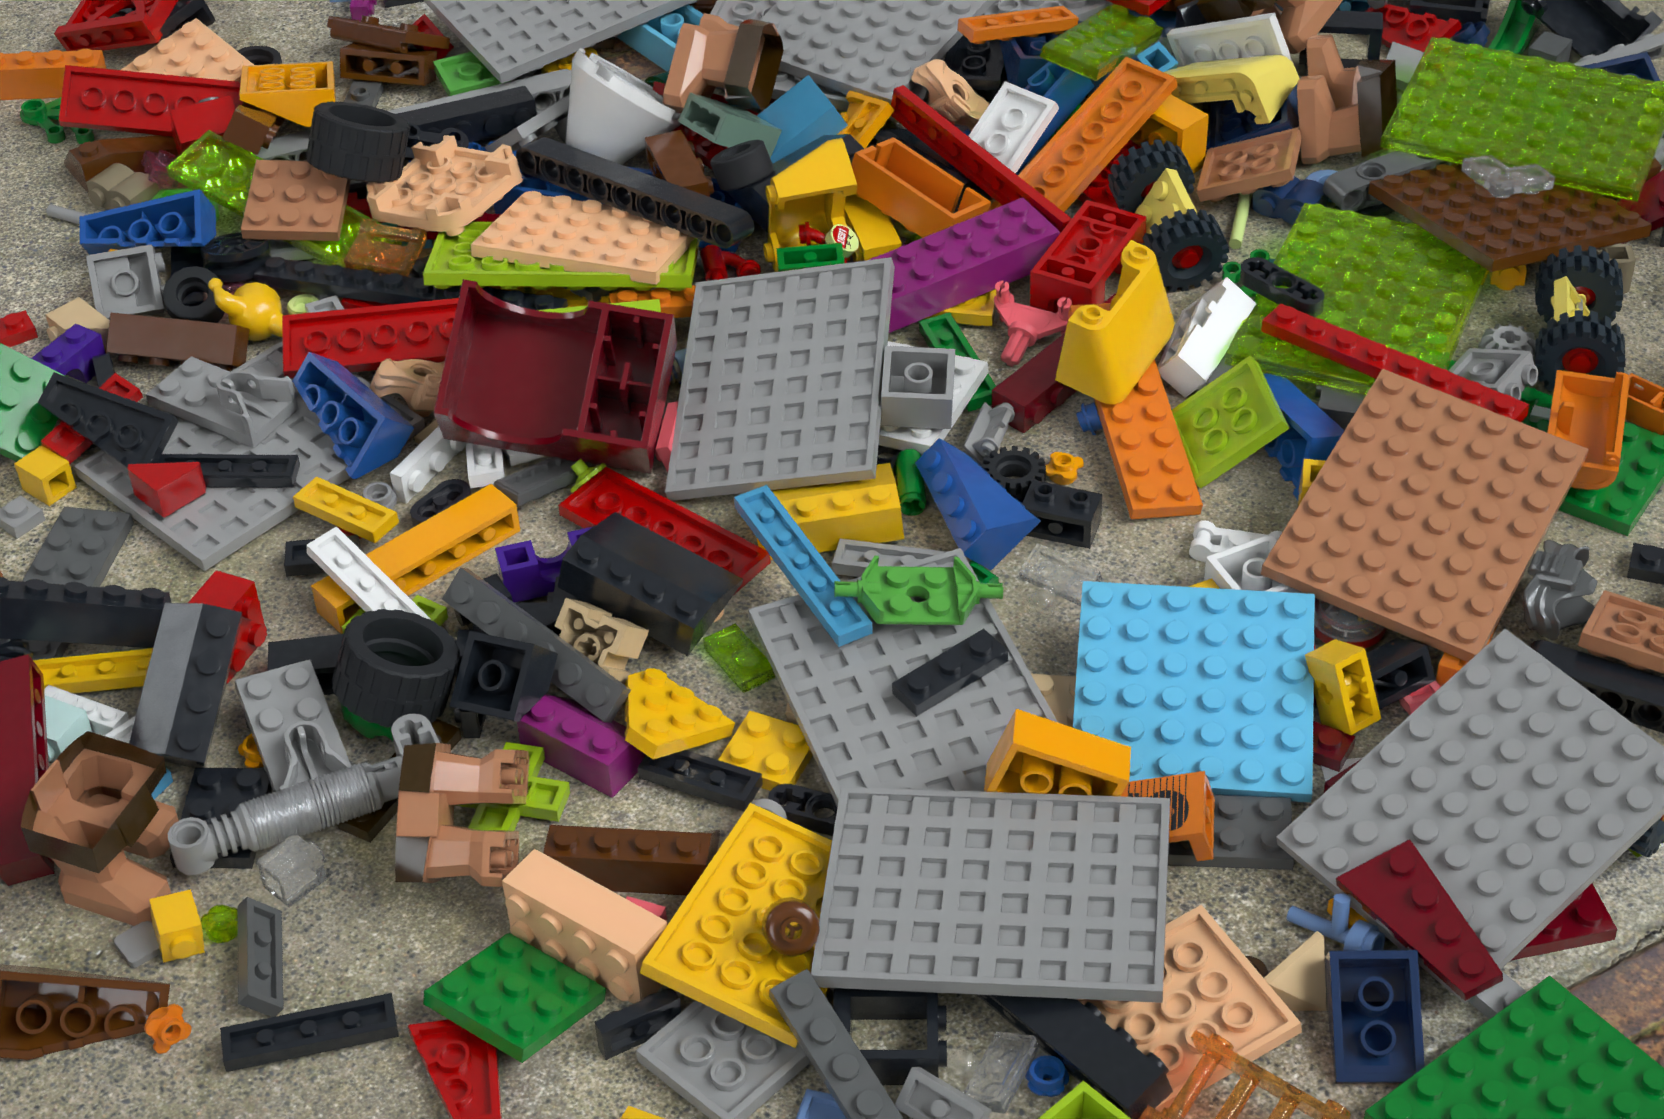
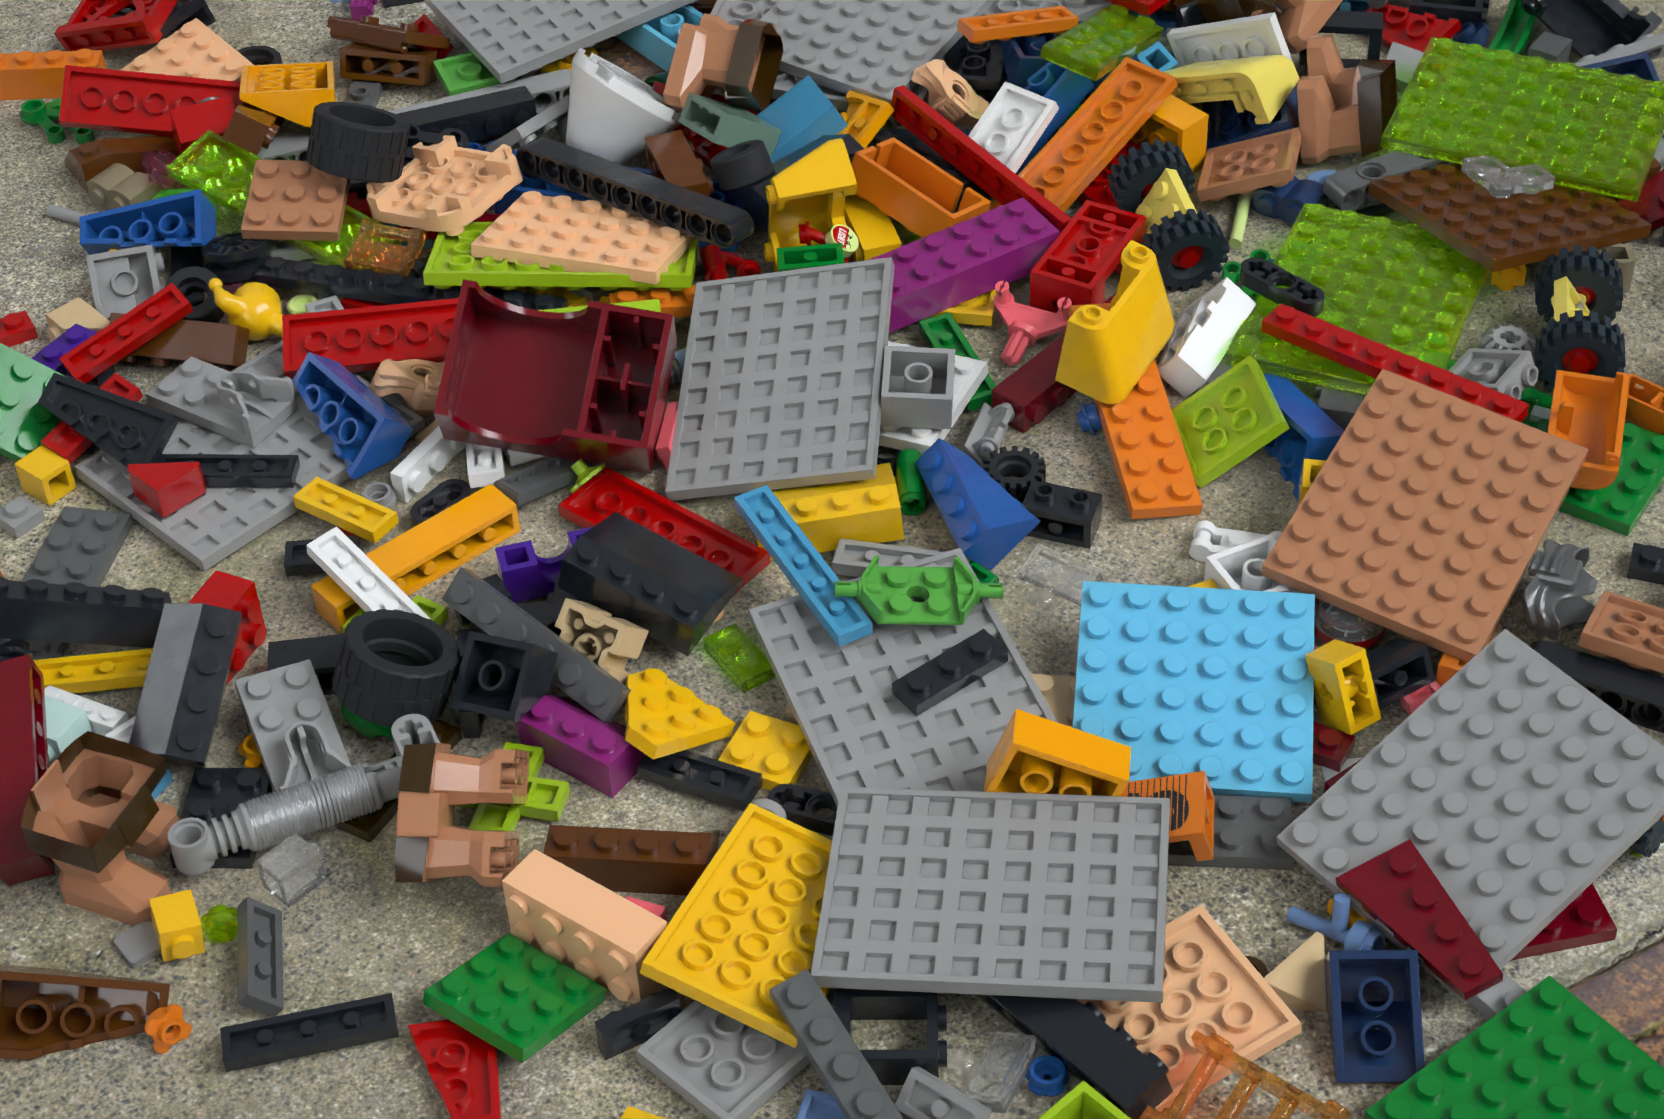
reddish brown head [762,897,820,957] -> none
light orange plate [1045,452,1084,485] -> none
none -> red plate [59,283,194,383]

